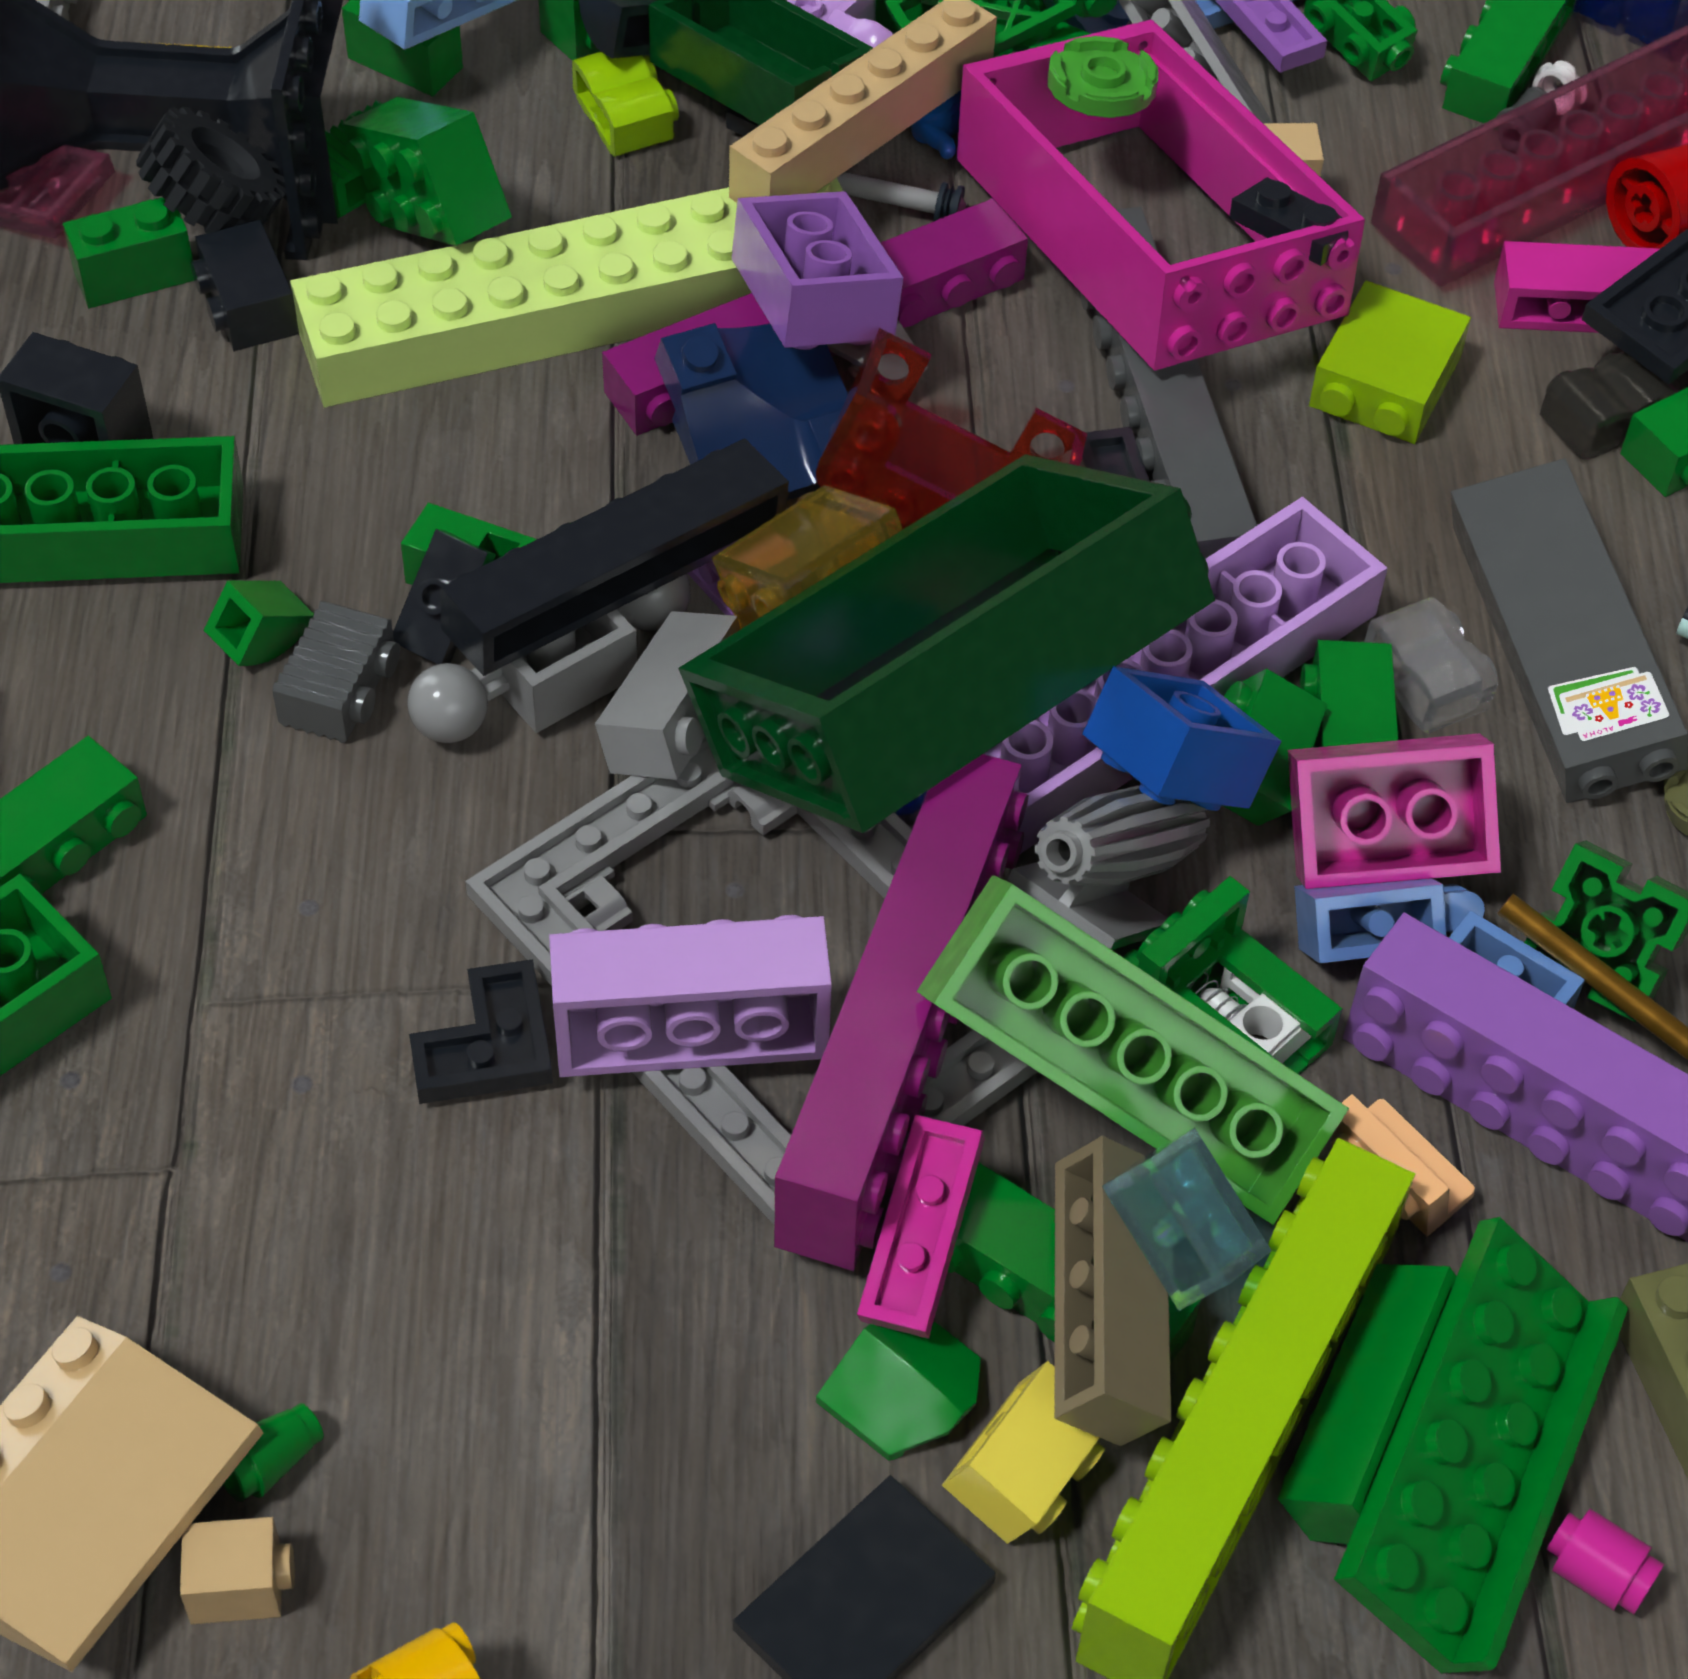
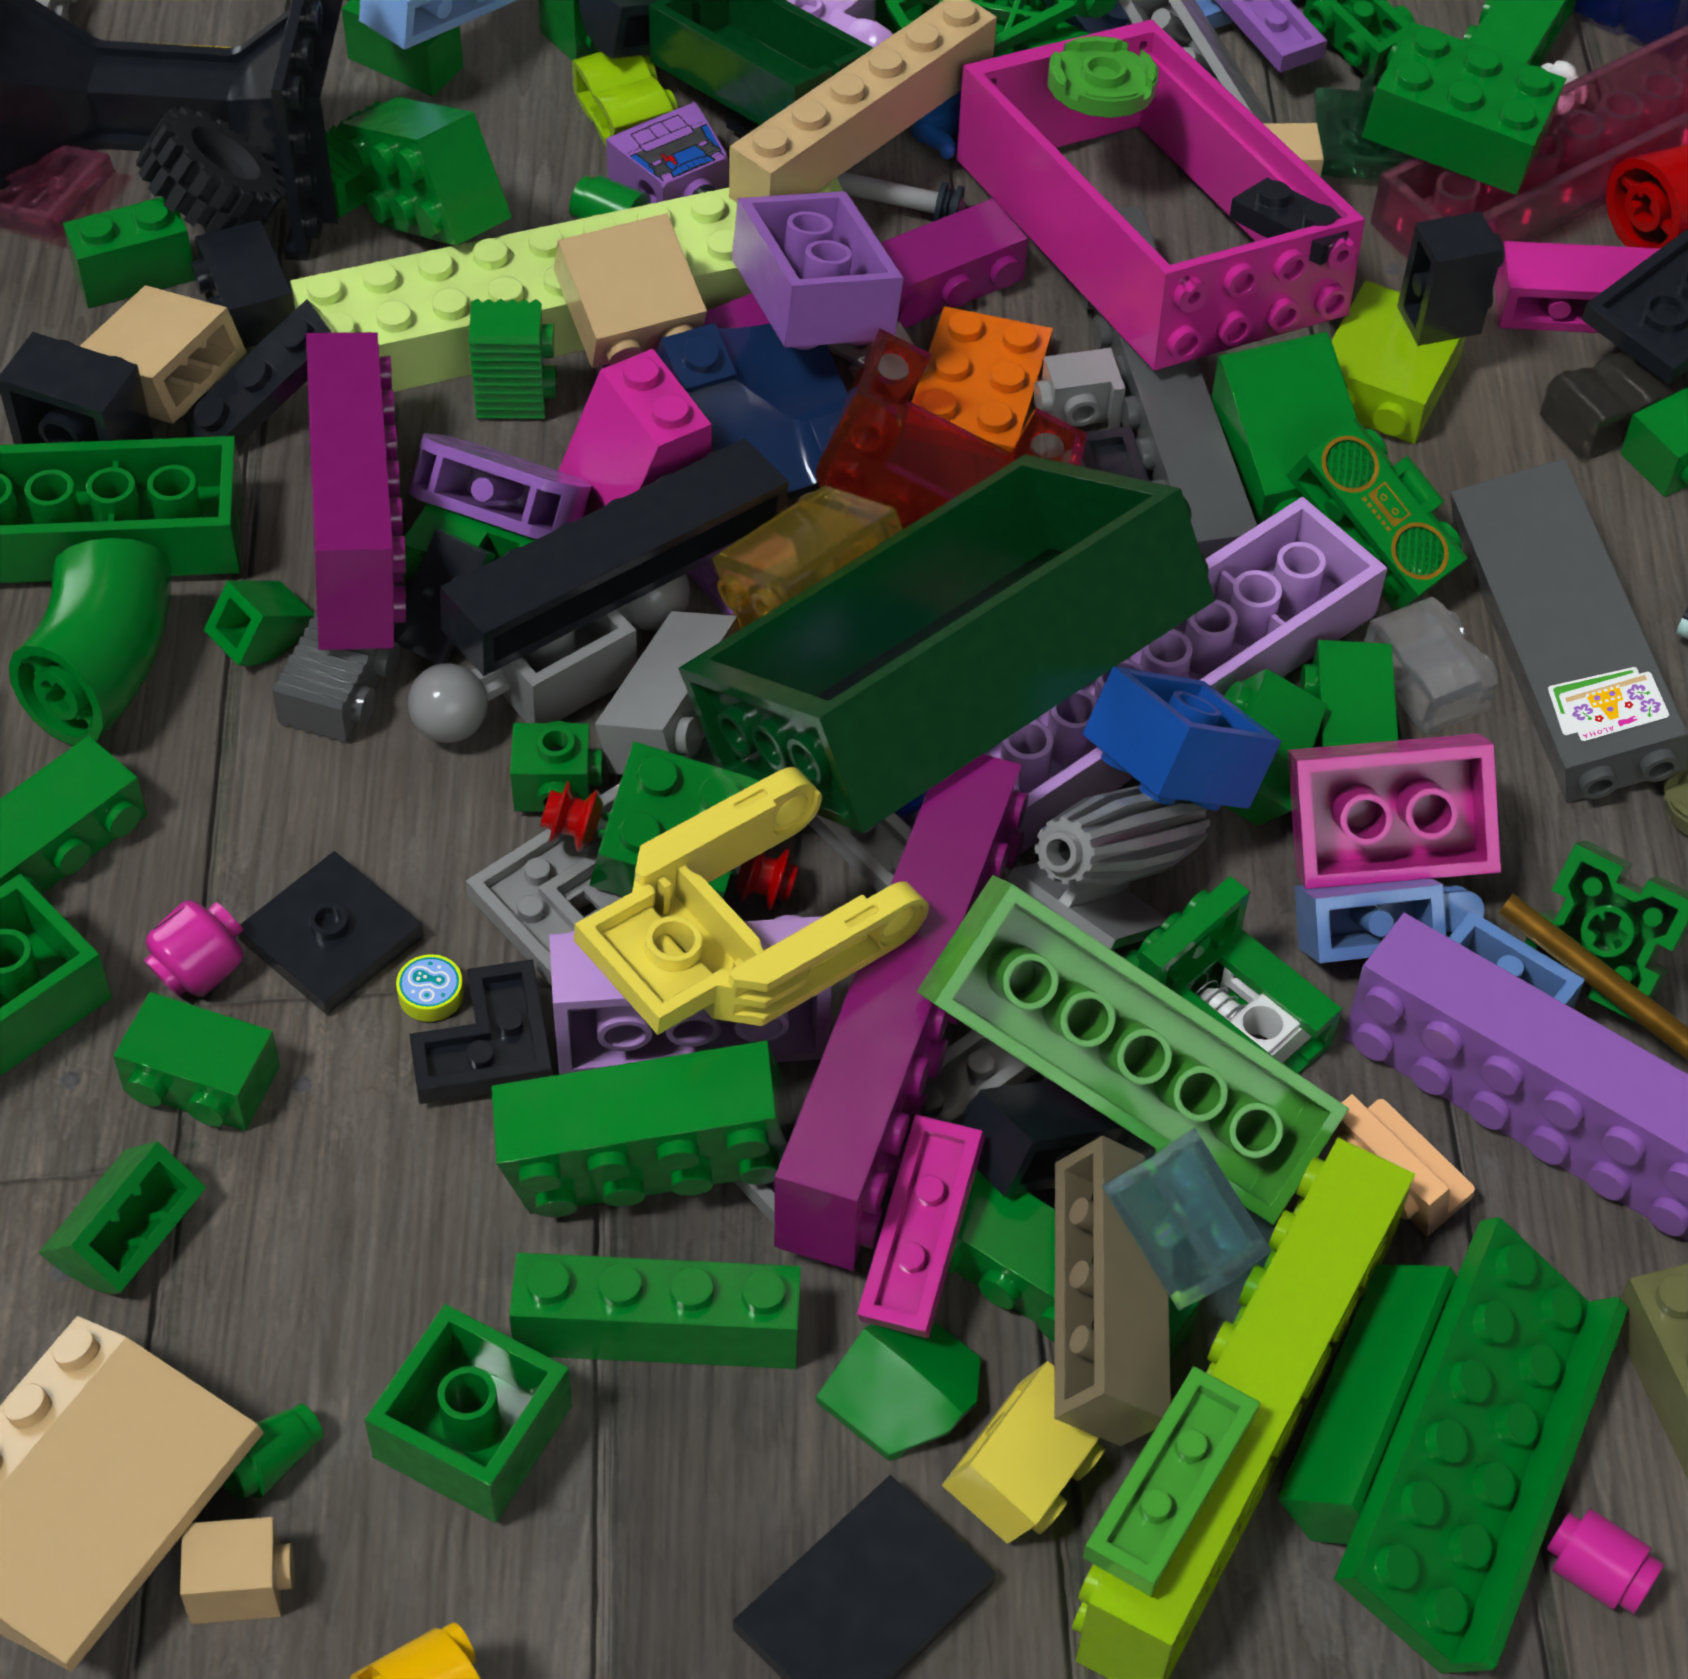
none -> green brick [8,538,172,745]
none -> green brick [38,1141,207,1294]
none -> tan brick [80,285,247,424]
none -> green brick [113,992,281,1131]
none -> dark pink head [143,900,244,998]
none -> black plate [182,299,337,446]
none -> black plate [238,851,424,1015]
none -> magenta brick [306,332,406,650]
none -> green brick [364,1304,572,1523]
none -> tile [396,954,464,1022]
none -> medium lavender brick [408,433,592,539]
none -> green brick [469,299,557,419]
none -> green brick [491,1040,794,1217]
none -> green brick [509,1252,801,1369]
none -> green brick [510,721,604,812]
none -> green brick [540,741,798,911]
none -> tan brick [554,213,707,368]
none -> dark pink slope [558,349,712,517]
none -> green brick [569,175,651,219]
none -> light yellow plate [574,767,929,1035]
none -> medium lavender torso [606,102,729,204]
none -> orange plate [903,306,1053,463]
none -> black brick [961,1080,1131,1197]
none -> light grey brick [1034,348,1125,429]
none -> bright green plate [1083,1366,1260,1597]
none -> green slope [1211,332,1357,525]
none -> green piece [1287,418,1468,614]
none -> clear green plate [1313,74,1423,184]
none -> green brick [1362,22,1567,195]
none -> black brick [1397,211,1505,346]

